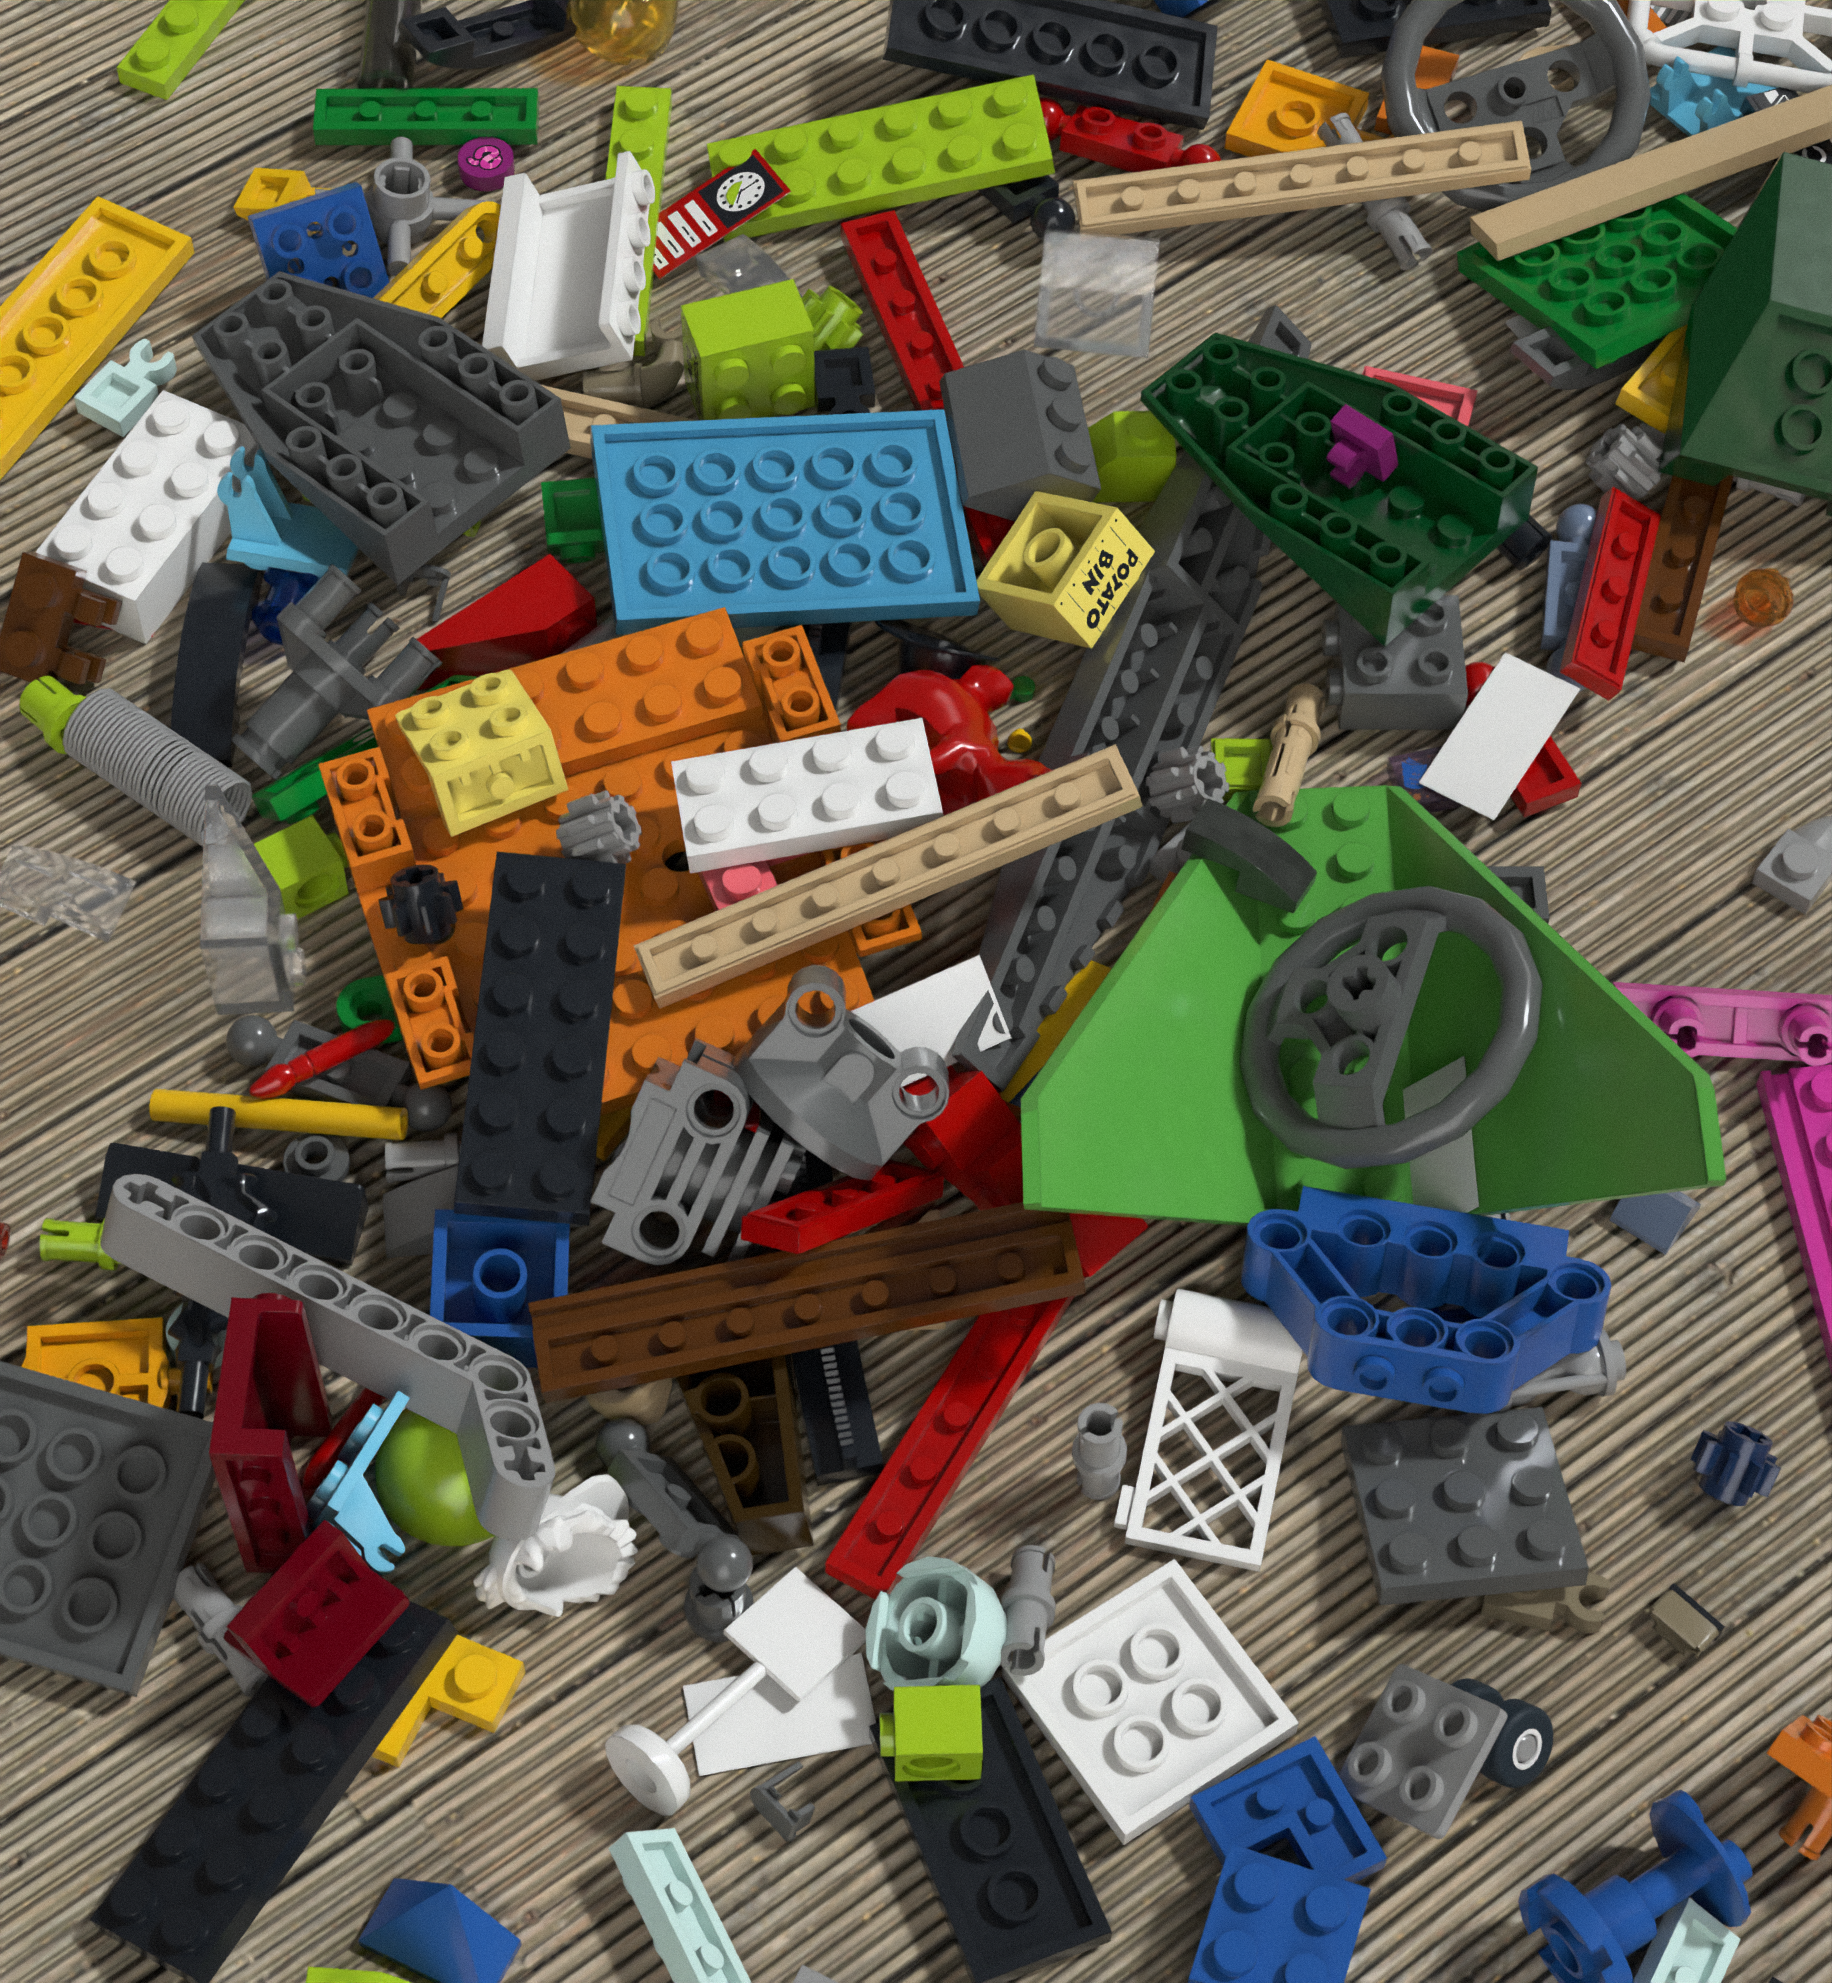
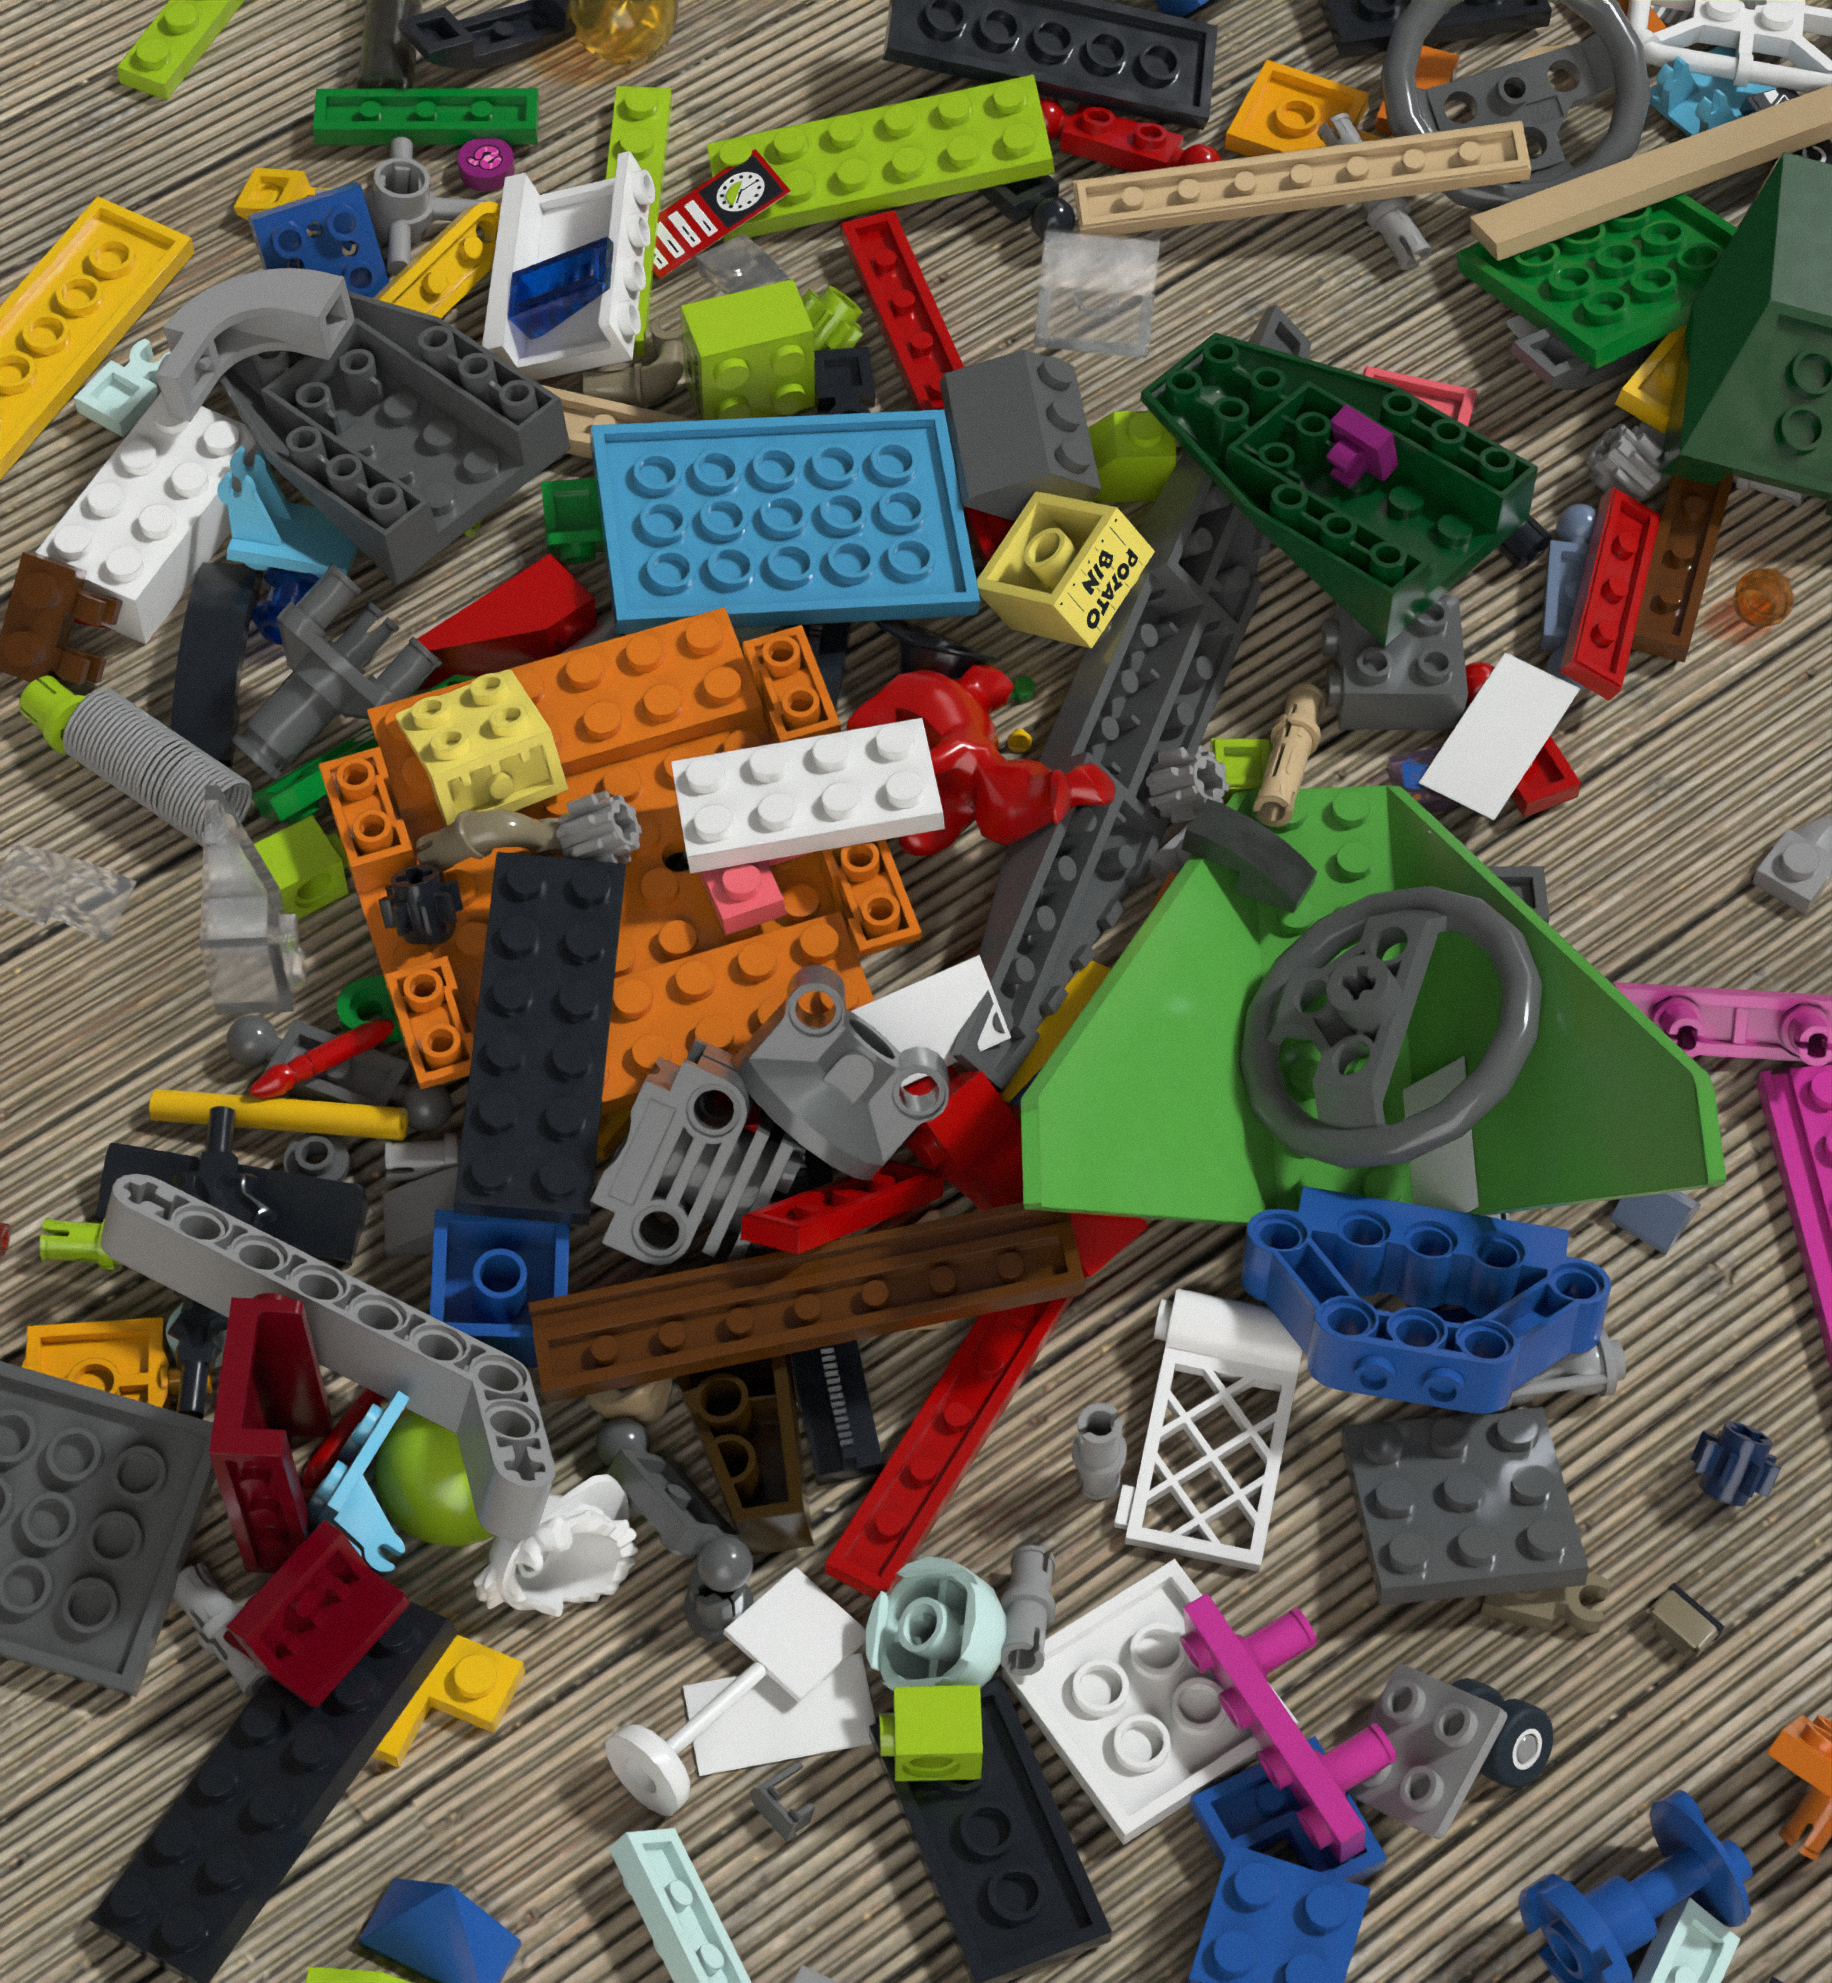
dark grey piece [396,564,451,623] -> none
tan tile [634,744,1143,1009] -> none
none -> light grey arch [157,268,355,422]
none -> dark tan piece [416,809,563,873]
none -> clear blue slope [508,236,614,340]
none -> dark pink plate [1180,1593,1397,1864]

